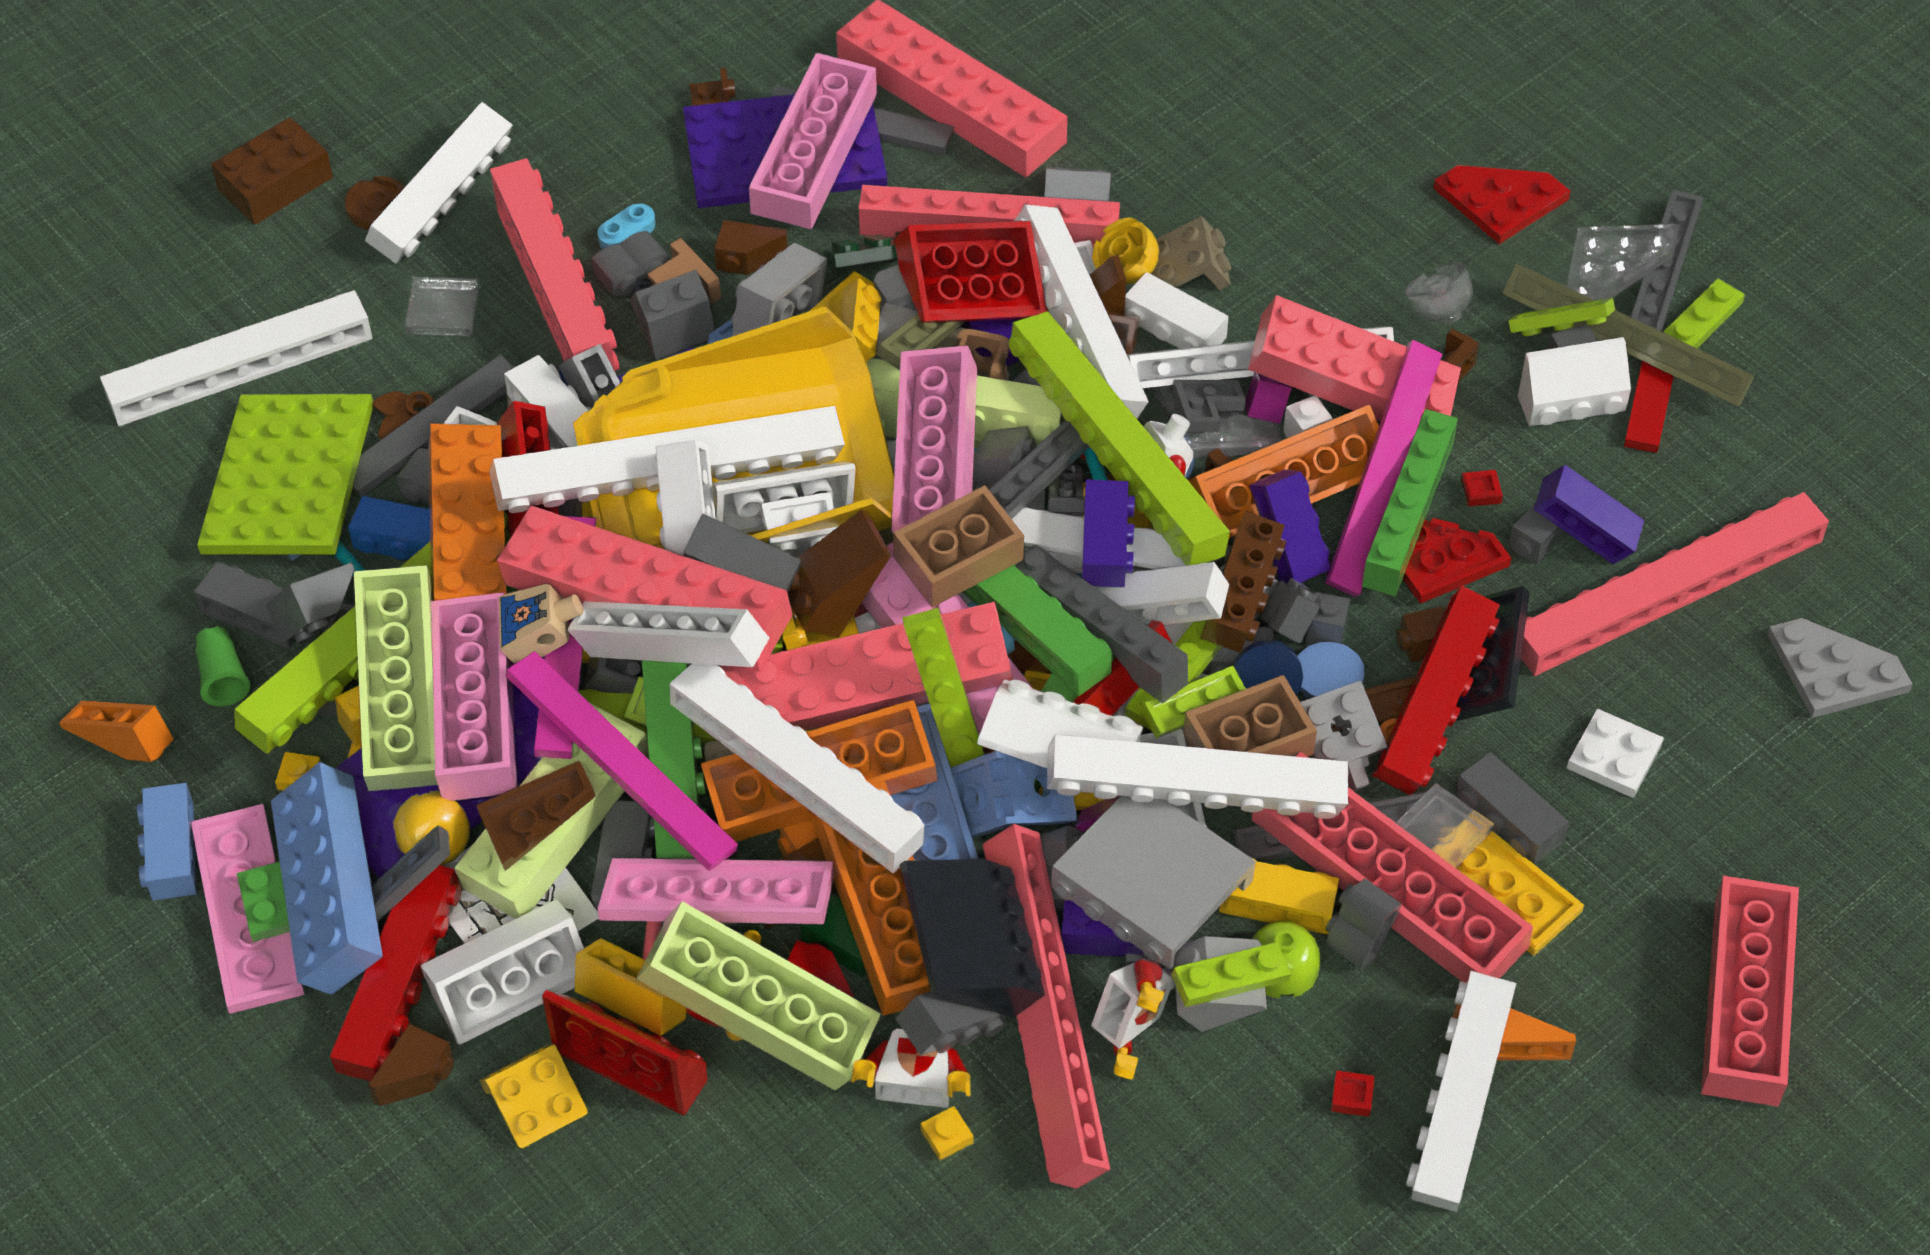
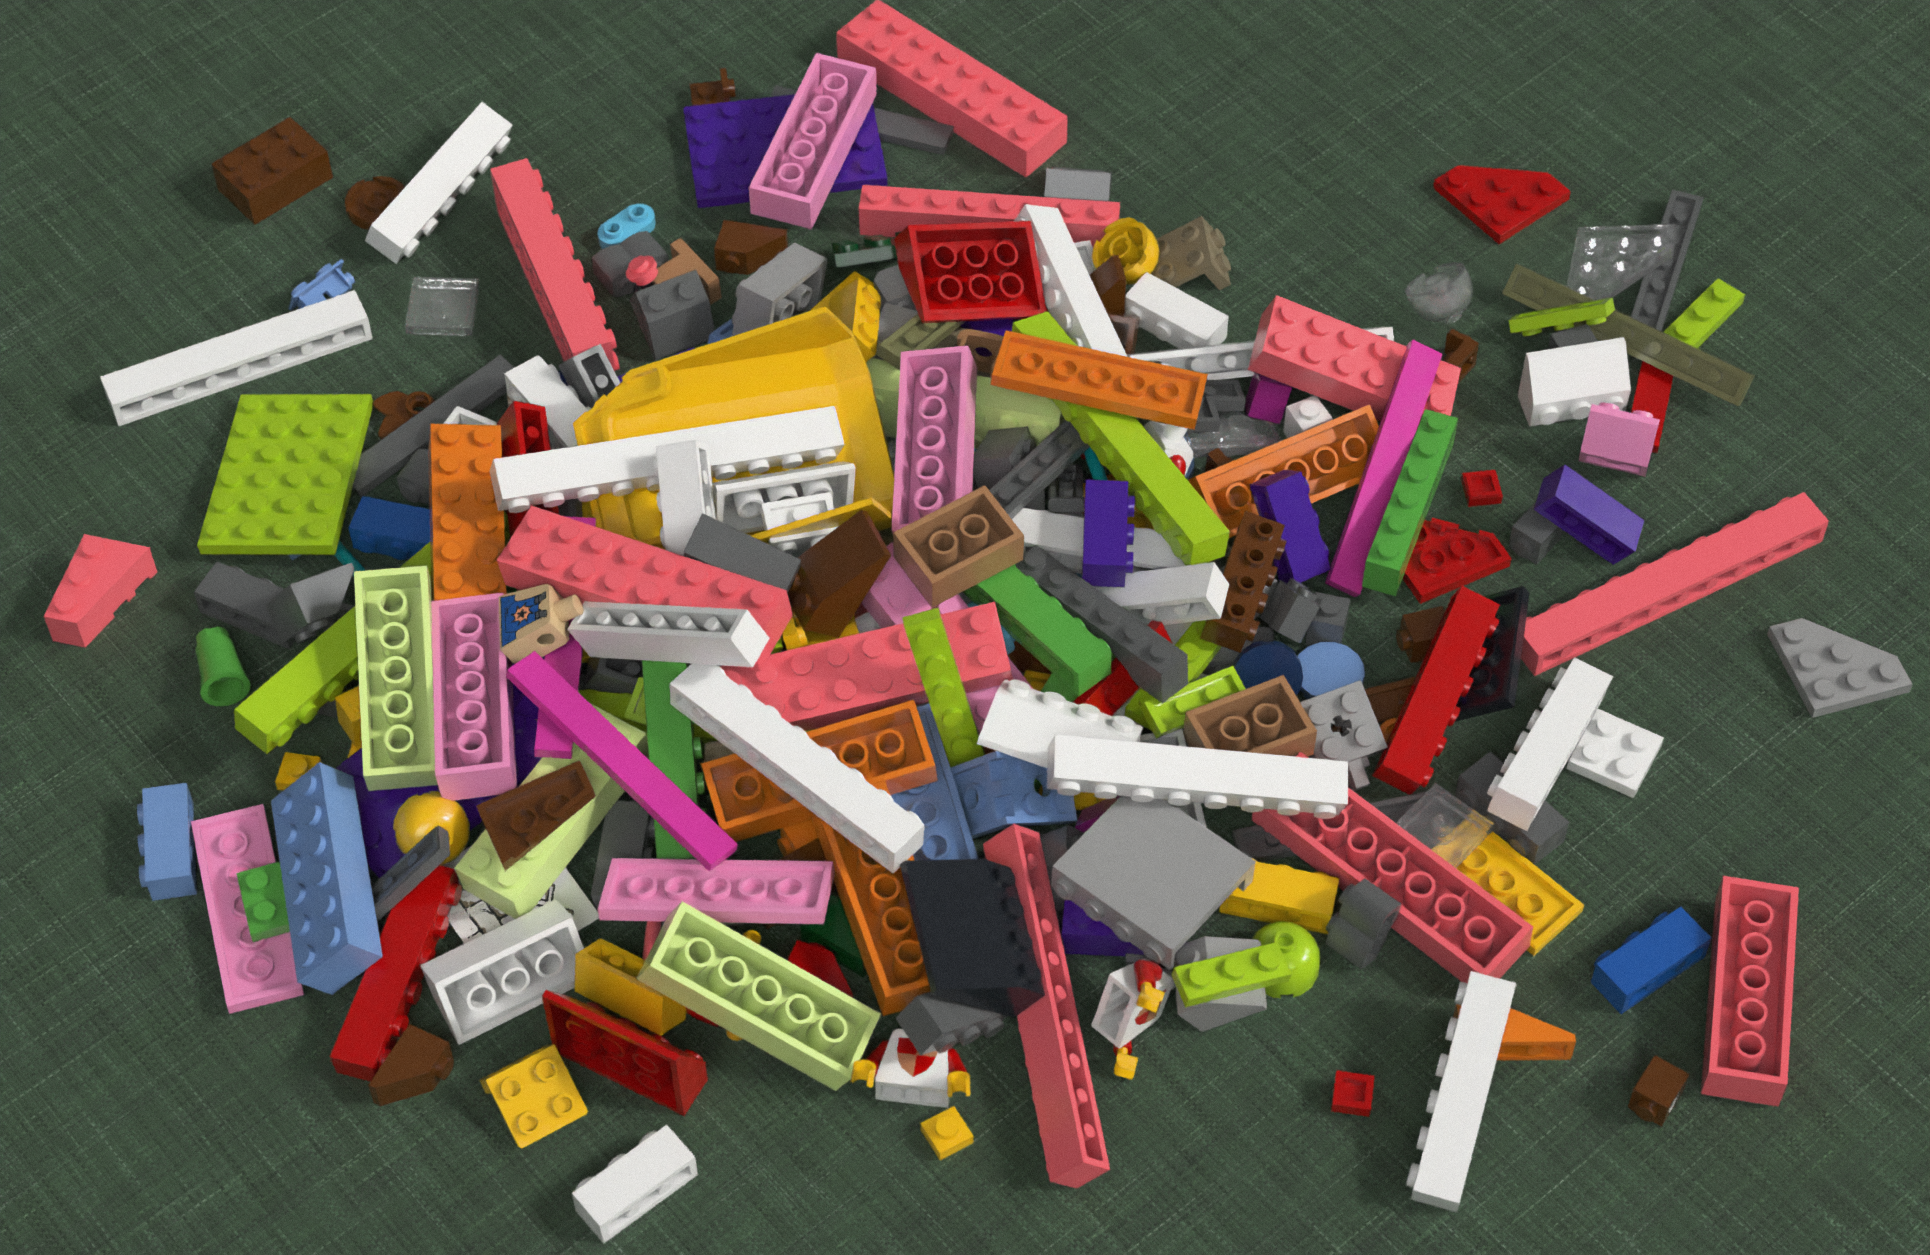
orange slope [59,701,174,762] -> none
none -> coral wedge [44,534,157,648]
none -> medium blue hinge [288,259,355,311]
none -> white brick [572,1125,698,1244]
none -> coral plate [626,256,658,286]
none -> orange plate [990,330,1208,430]
none -> white brick [1487,657,1613,831]
none -> bright pink slope [1578,403,1660,476]
none -> blue brick [1591,906,1711,1014]
none -> reddish brown brick [1628,1055,1690,1127]

